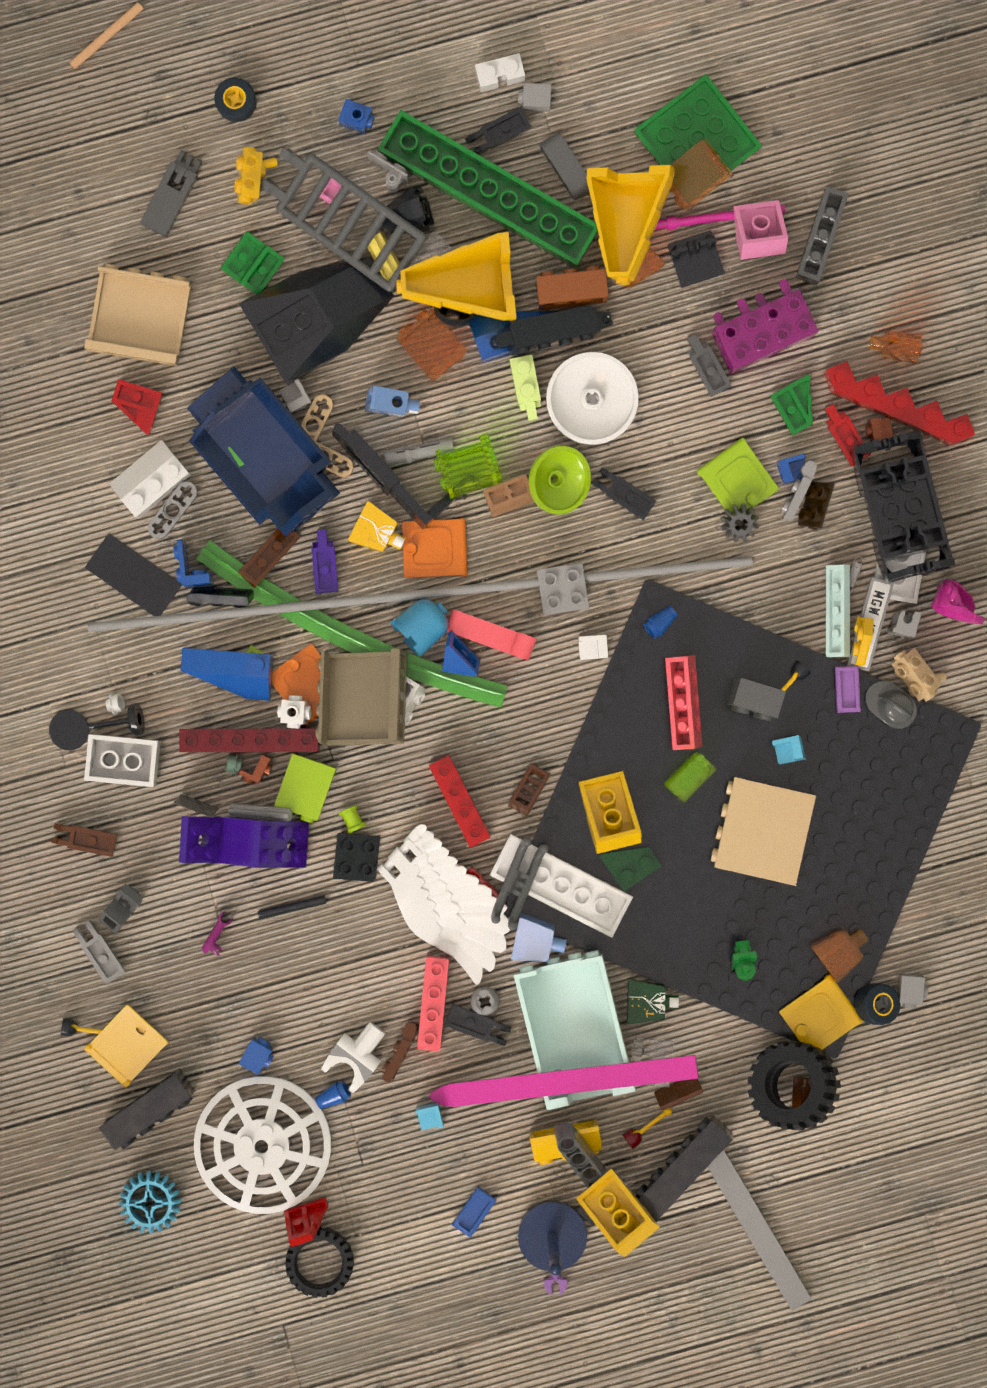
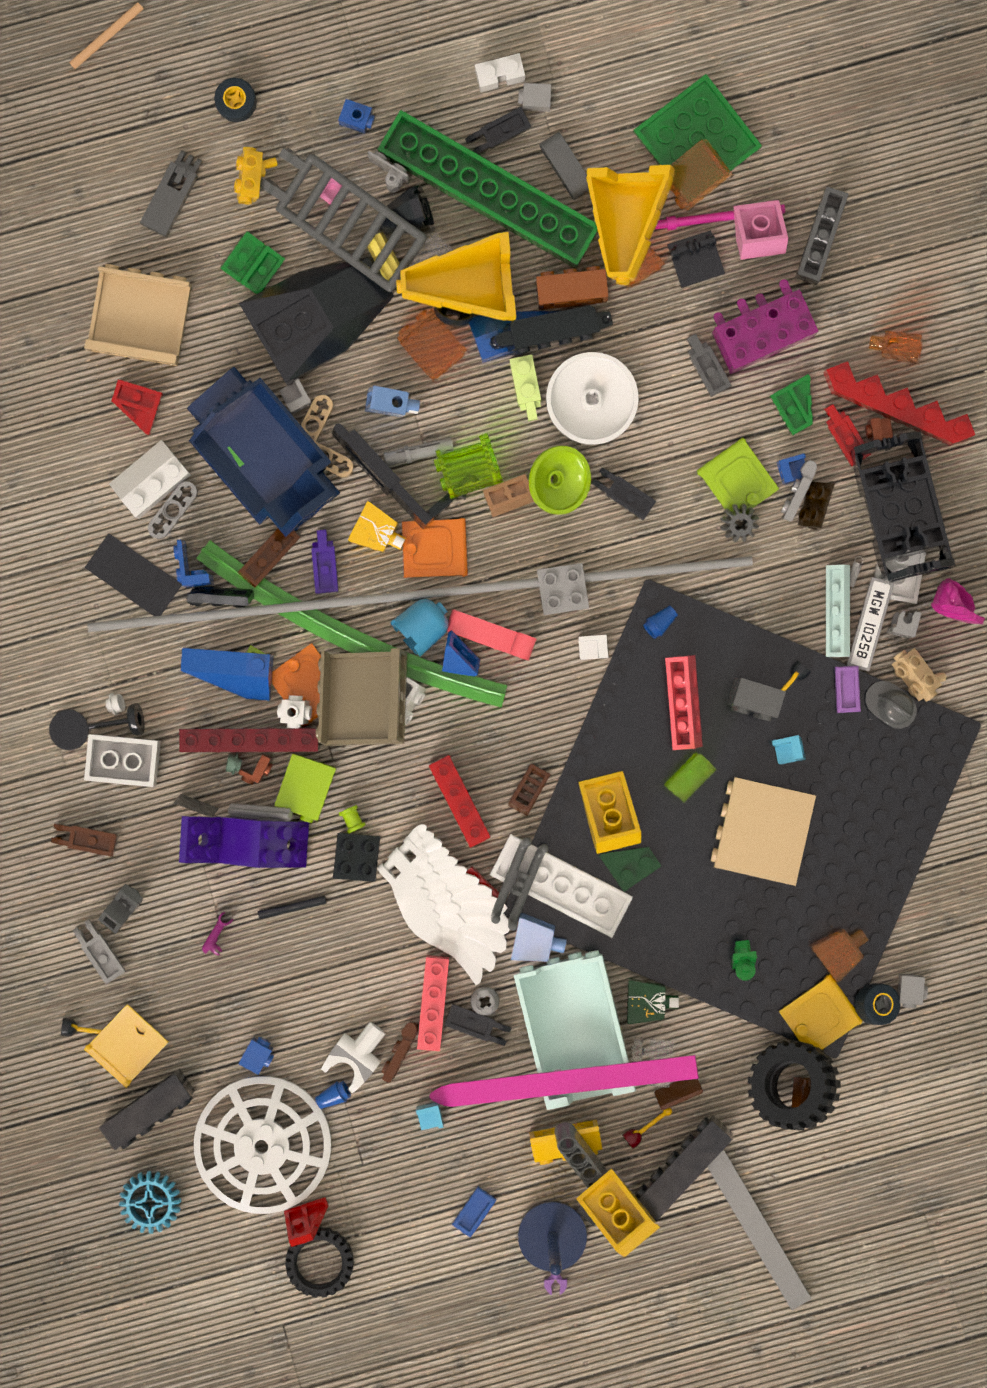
yellow hinge [852,616,874,666] -> none

